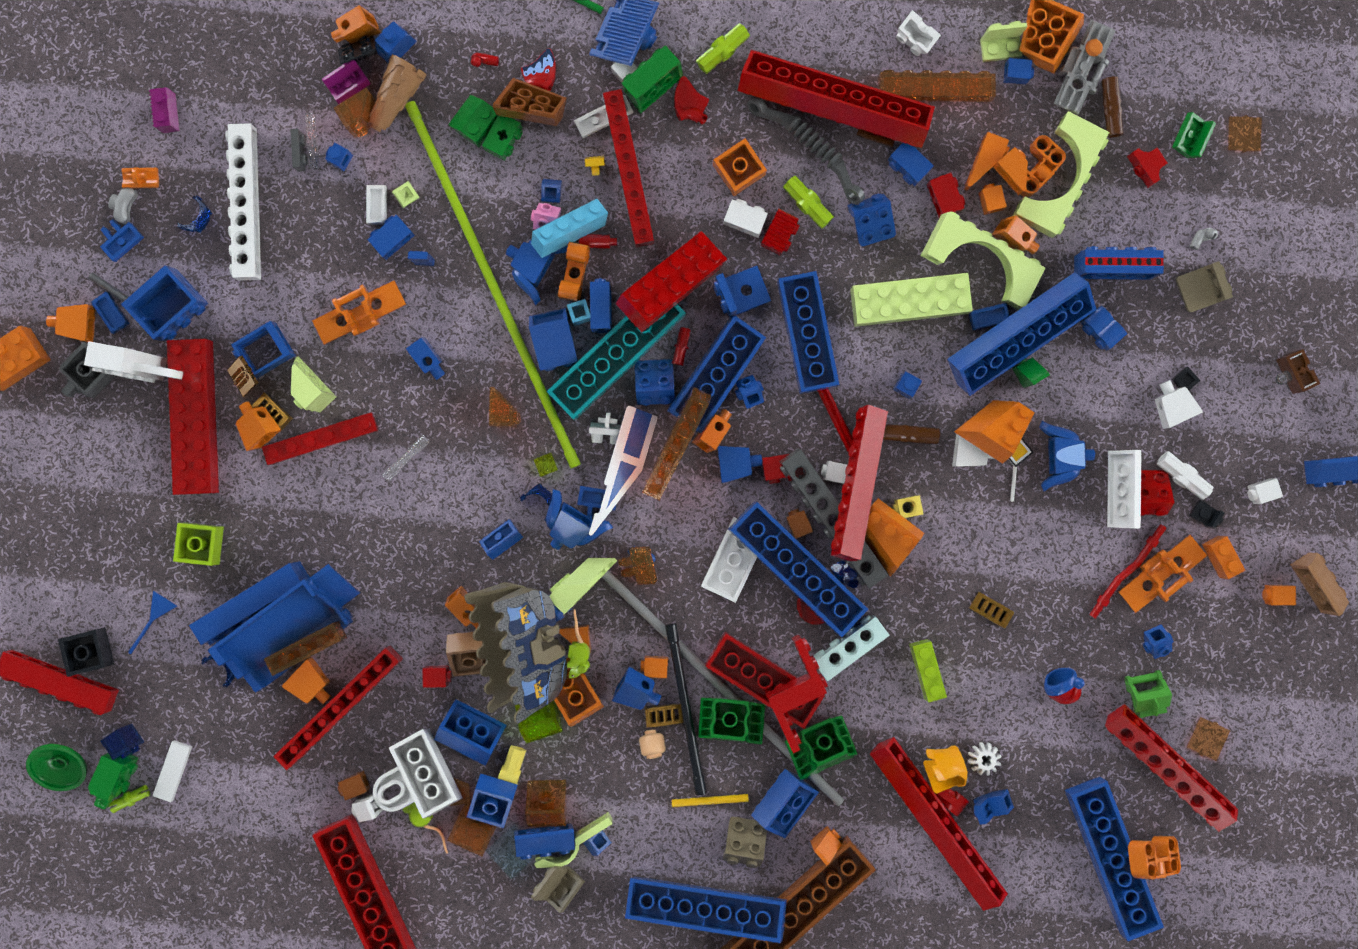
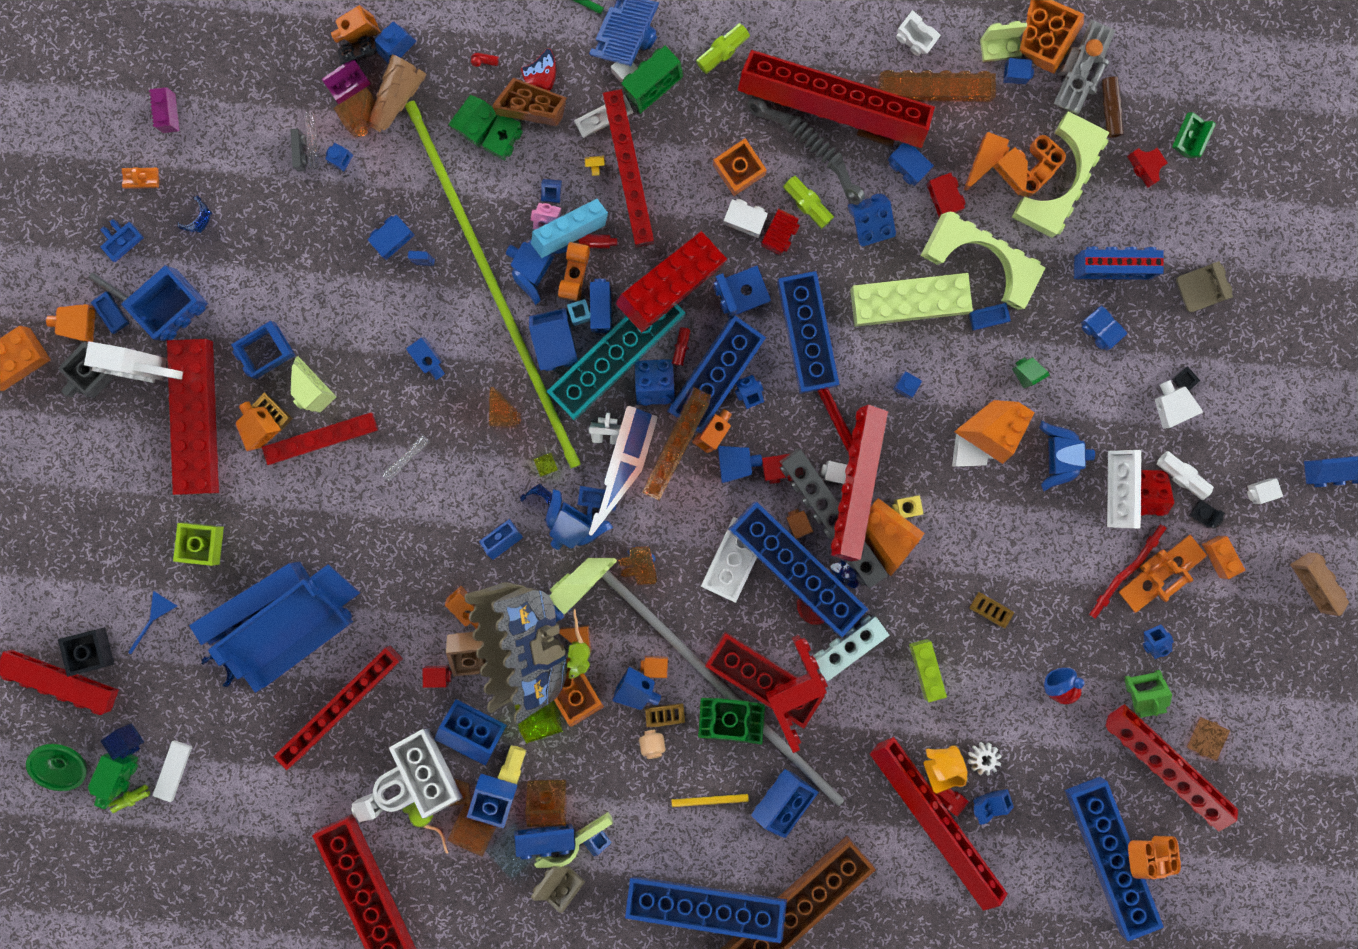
light grey piece [108,188,138,224] -> none
white brick [225,124,261,281] -> none
piece [227,355,259,397] -> none
clear orange brick [264,621,347,676] -> none
orange torso [282,657,332,705] -> none
orange piece [312,280,407,345] -> none
dark orange brick [338,770,371,801] -> none
white tile [366,185,387,224] -> none
yellowish green tile [392,181,419,208] -> none
black piece [665,623,707,796] -> none
red arm [674,76,709,125] -> none
dark tan bracket [722,816,767,868] -> none
green slope [785,716,857,780] -> none
orange slope [810,826,842,866] -> none
reddish brown axle [883,424,940,444] -> none
blue brick [947,272,1097,396] -> none
orange brick [978,183,1007,215] -> none
orange torso [992,215,1040,255] -> none
piece [1008,438,1034,502] -> none
light grey arm [1189,228,1218,250] -> none
clear orange piece [1228,115,1262,153] -> none
orange brick [1262,585,1296,605] -> none
reddish brown piece [1275,349,1320,394] -> none

